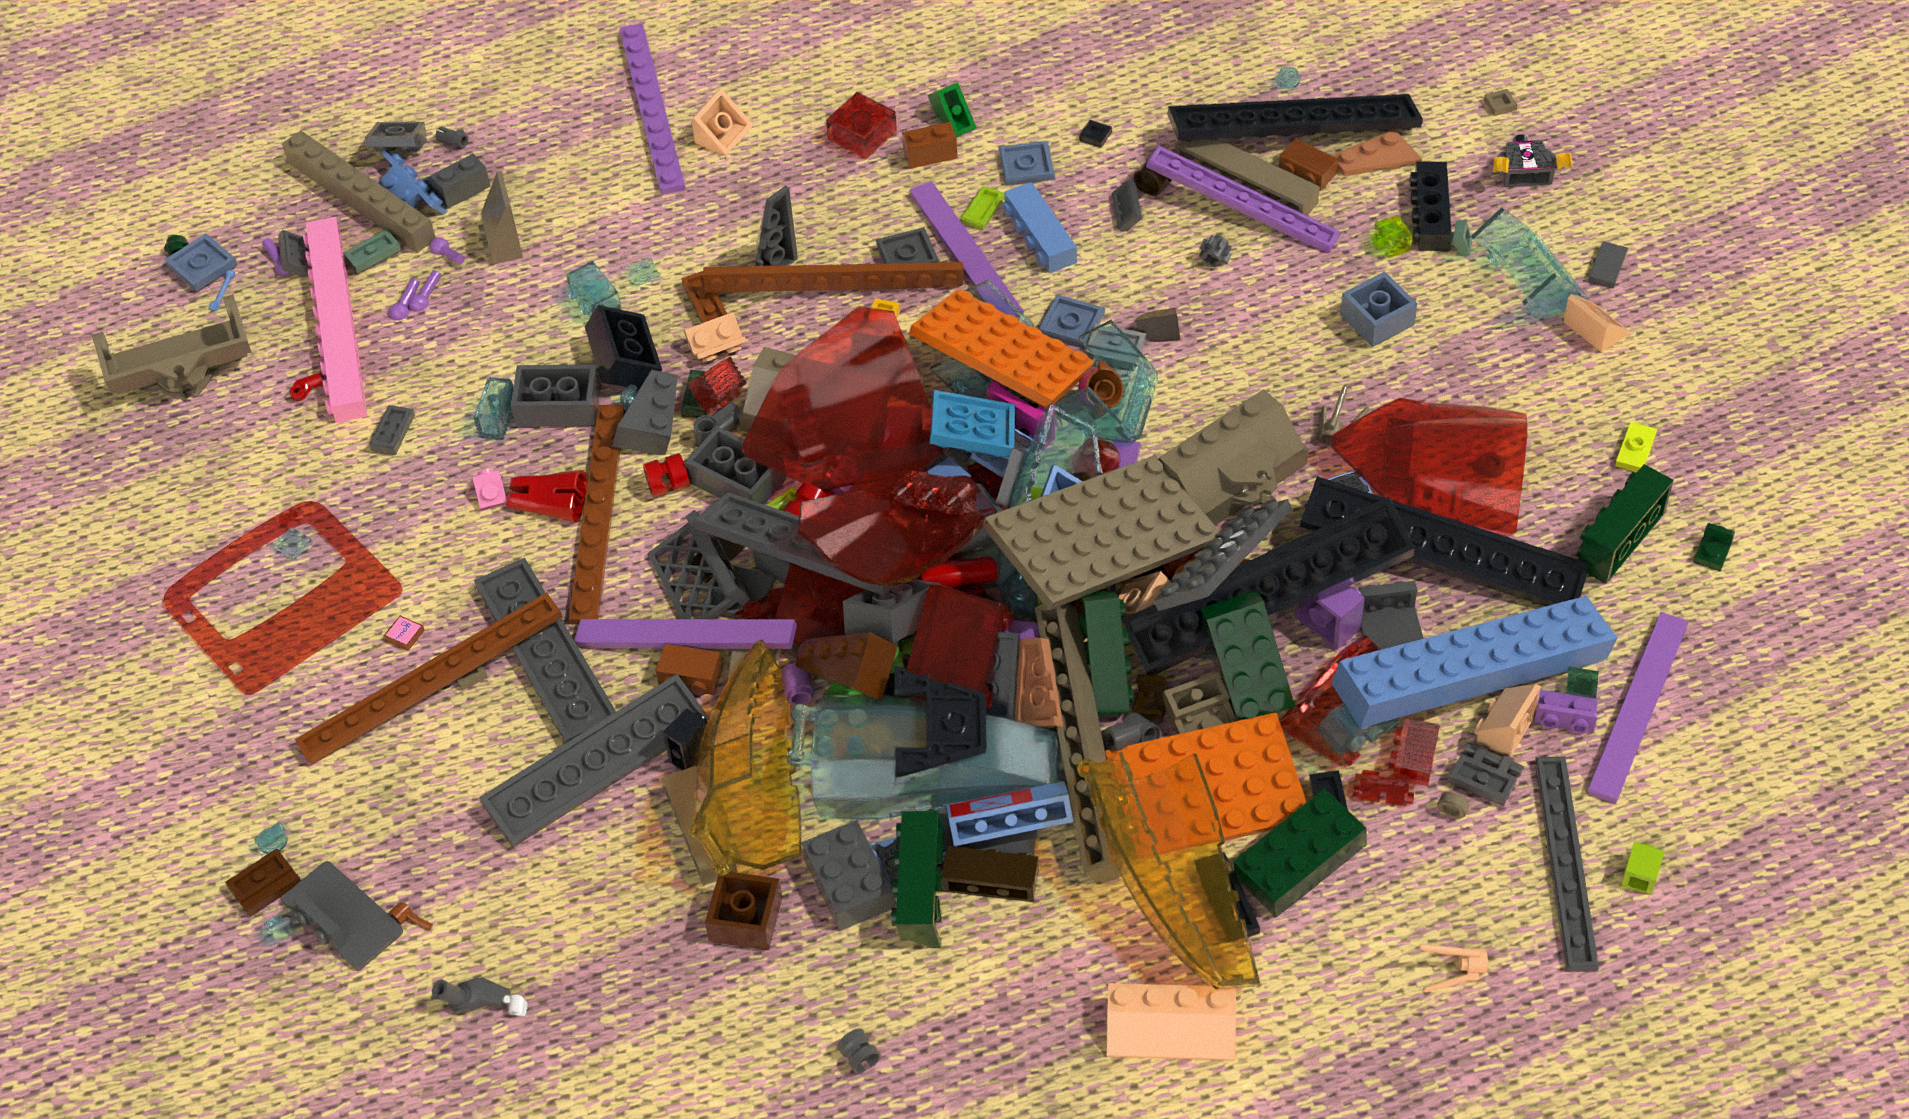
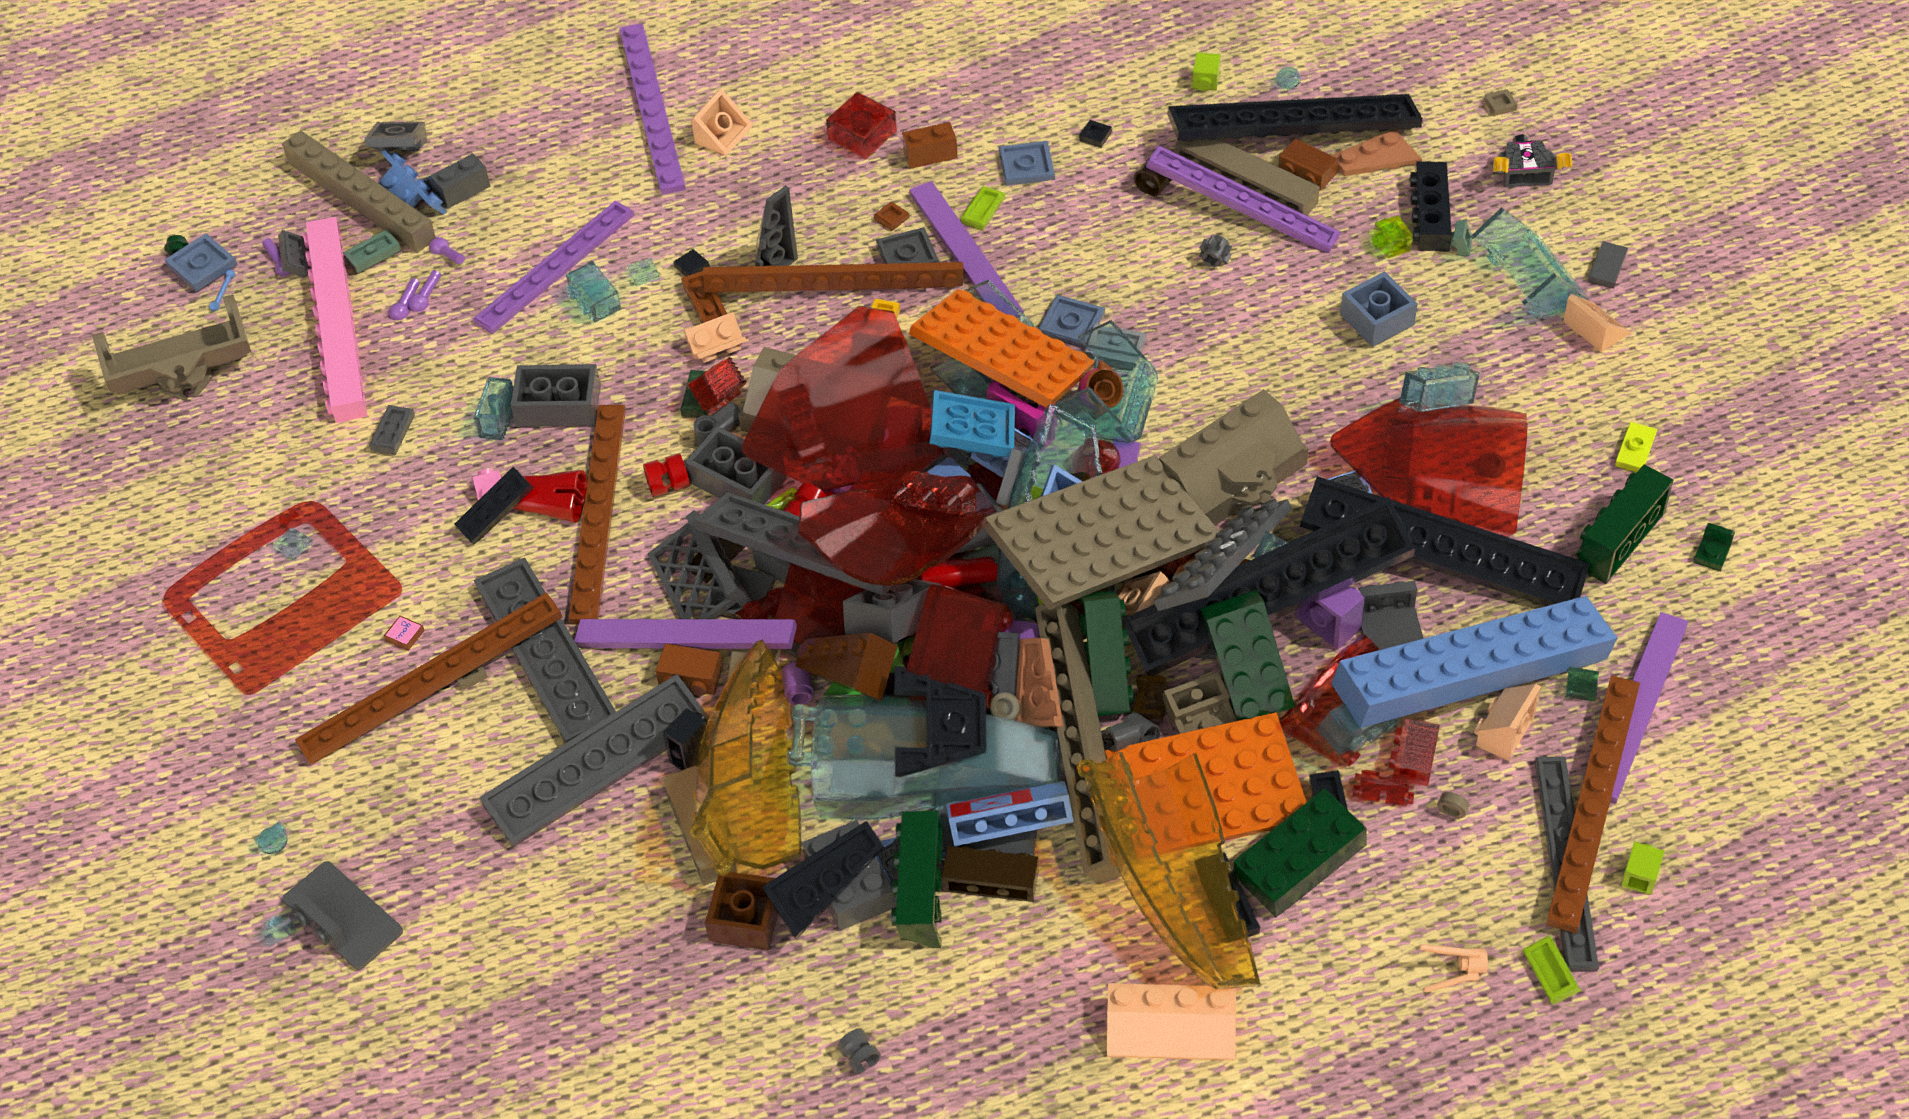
reddish brown plate [225,848,301,917] -> none
red arm [290,372,324,401] -> none
dark orange hand [390,902,433,931] -> none
dark grey arm [432,978,528,1016] -> none
dark grey pin [435,126,468,149] -> none
dark tan slope [478,171,523,265] -> none
black brick [585,305,663,390] -> none
dark grey wedge [612,370,678,455] -> none
clear light blue plate [620,384,640,411] -> none
green slope [927,82,977,137] -> none
medium blue brick [1002,182,1077,273] -> none
dark grey plate [1111,179,1142,232] -> none
dark brown brick [1135,308,1180,342] -> none
dark tan plant [1316,384,1370,447] -> none
dark grey plate [1448,742,1524,806] -> none
medium lavender bracket [1534,690,1598,733] -> none
none -> black plate [454,467,534,544]
none -> medium lavender tile [473,200,634,334]
none -> black tile [673,249,710,277]
none -> black wing [762,821,884,940]
none -> dark orange tile [874,201,910,231]
none -> dark tan tile [990,692,1021,723]
none -> lime brick [1192,52,1221,91]
none -> clear light blue tile [1253,531,1288,558]
none -> clear light blue brick [1399,362,1480,412]
none -> lime tile [1523,935,1581,1005]
none -> dark orange plate [1546,675,1640,934]

